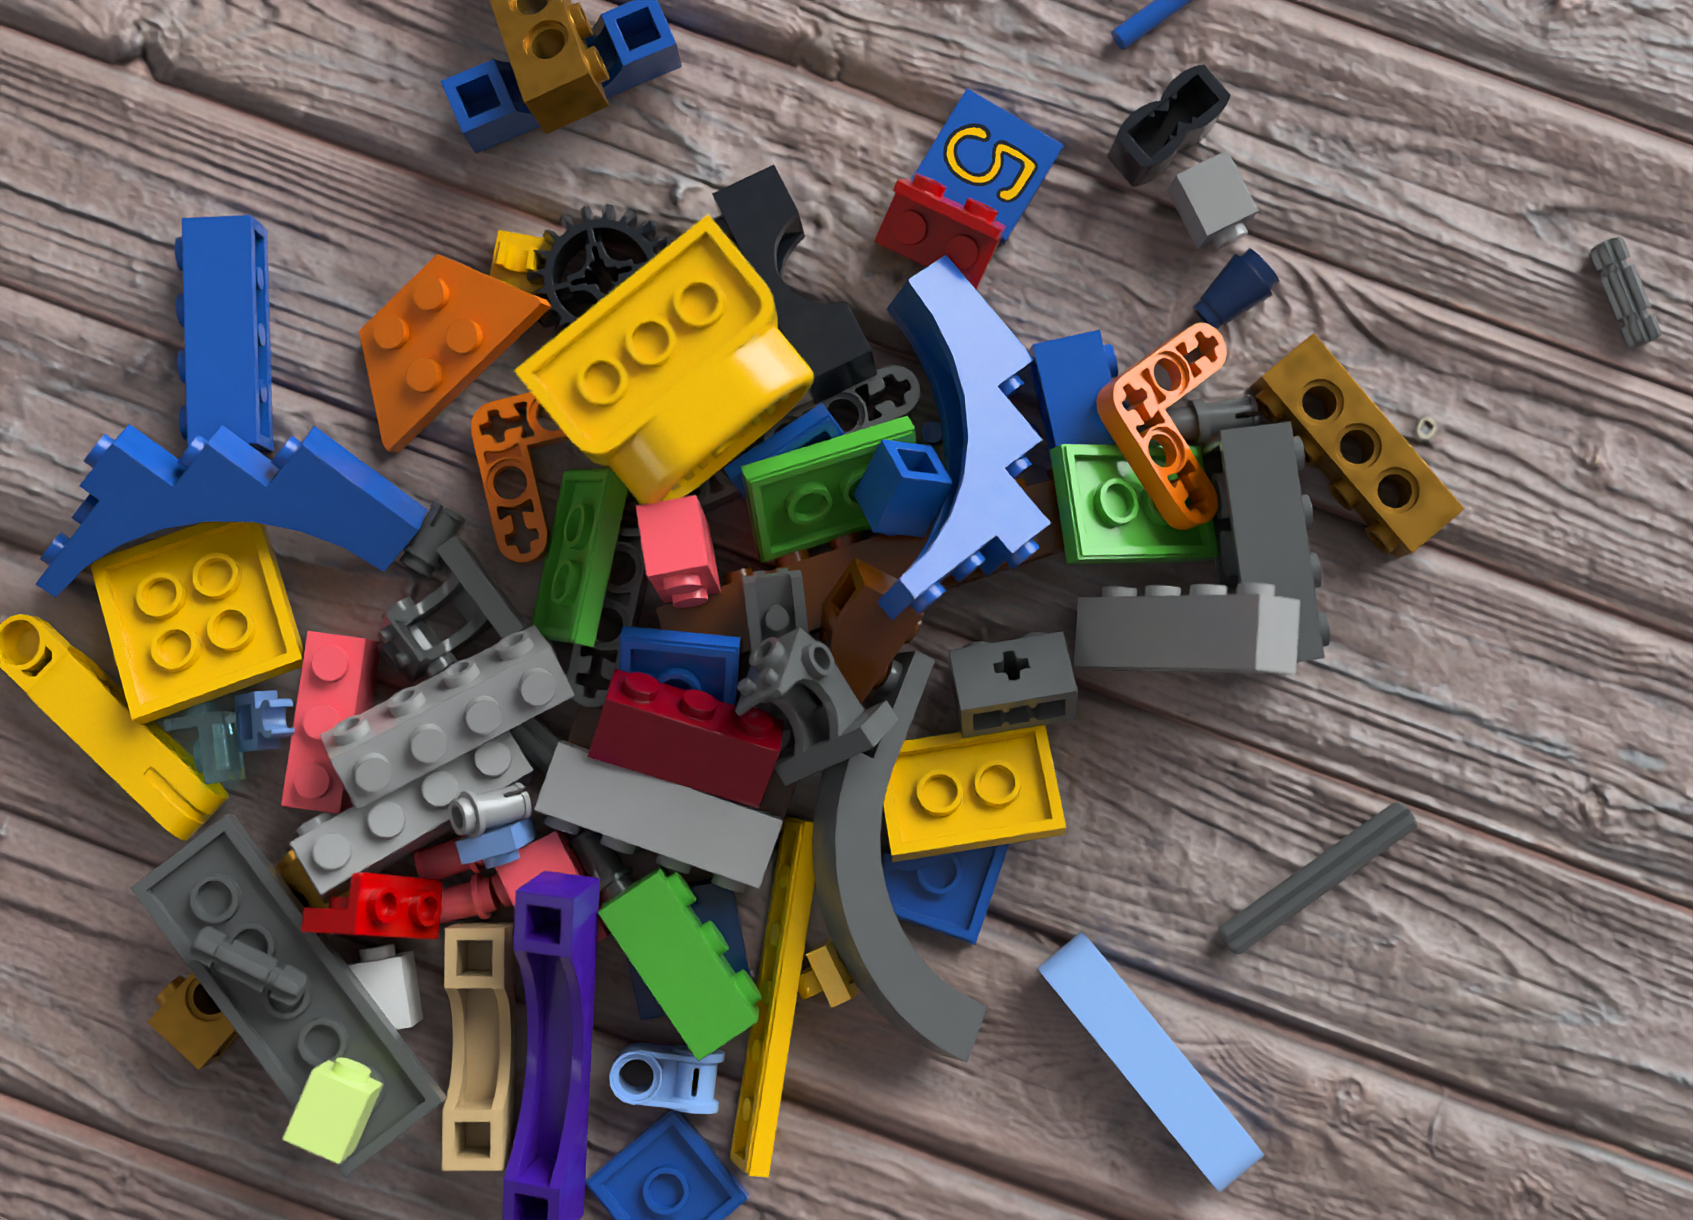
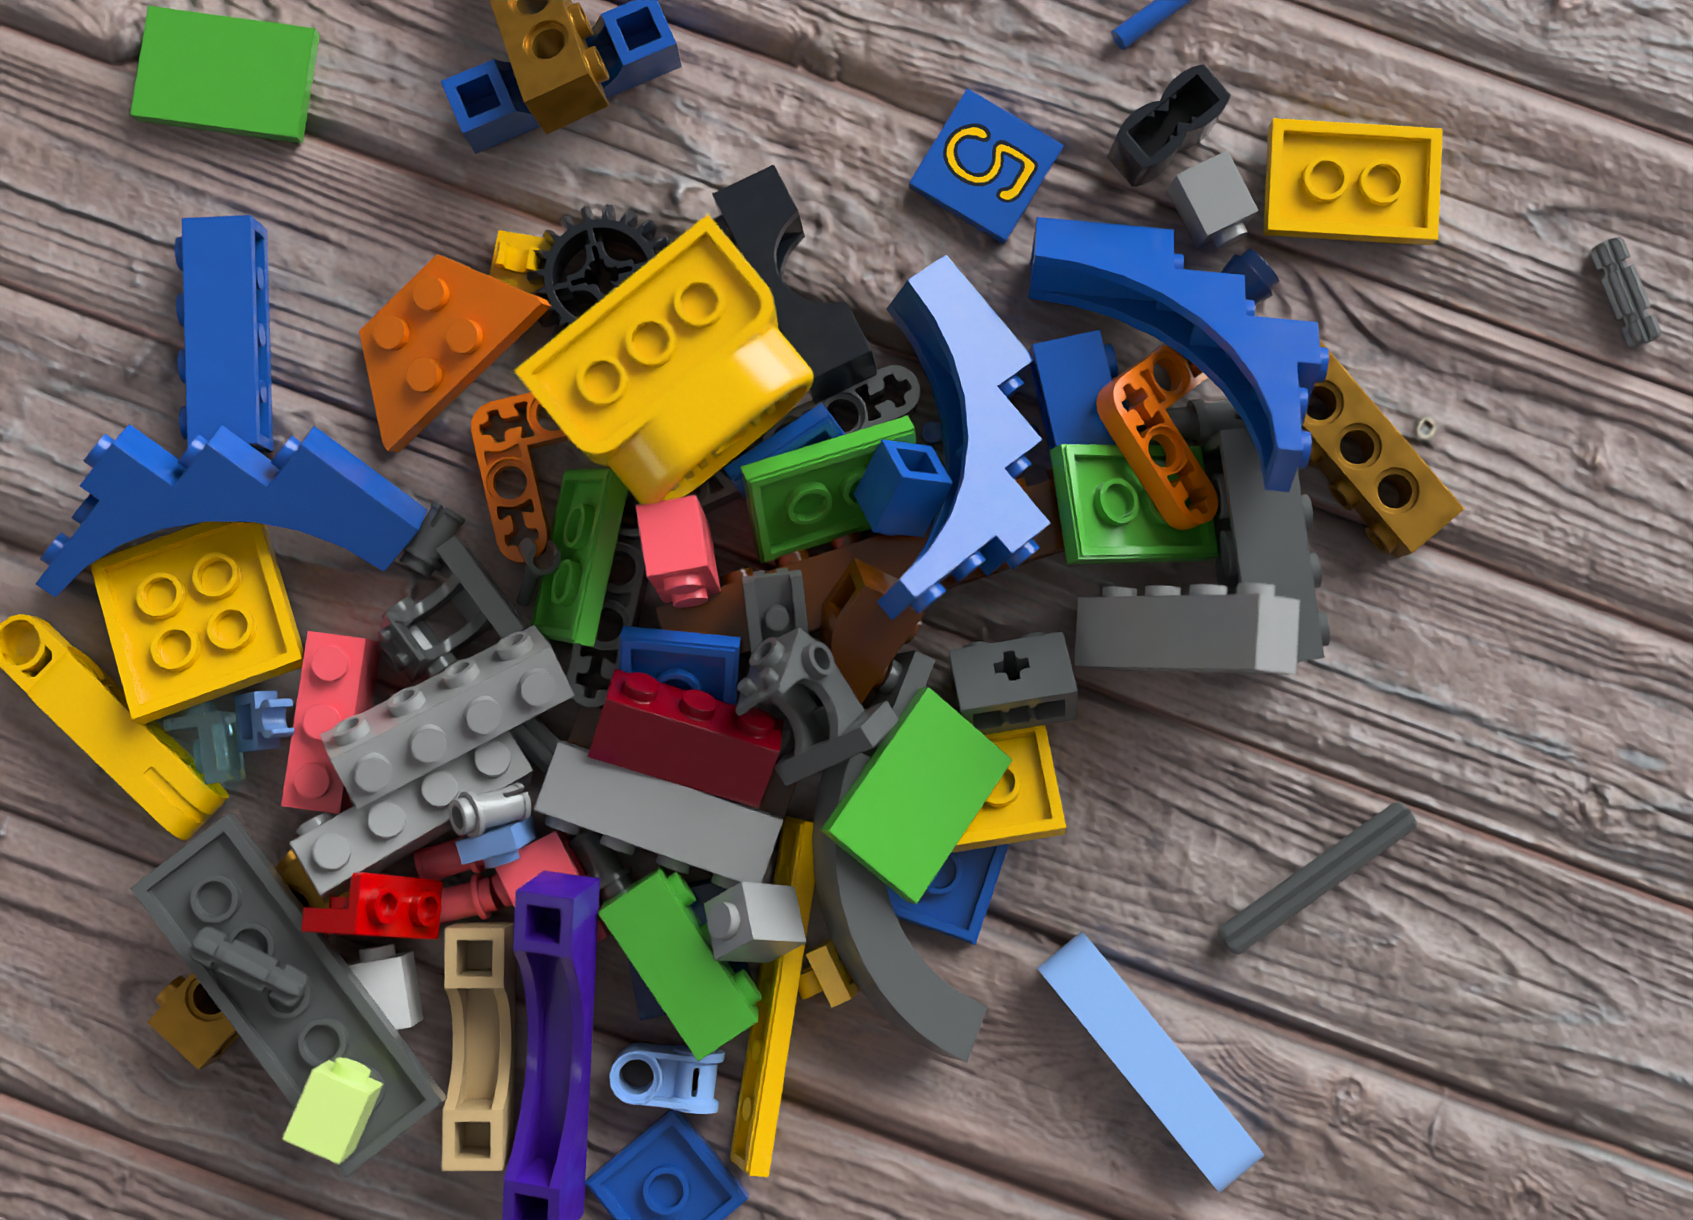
red bracket [874,173,1007,290] -> none
none -> bright green tile [130,6,320,144]
none -> dark grey hand [516,537,561,607]
none -> light grey brick [704,882,807,963]
none -> bright green tile [820,687,1013,904]
none -> blue arch [1028,217,1329,492]
none -> yellow plate [1263,118,1443,245]

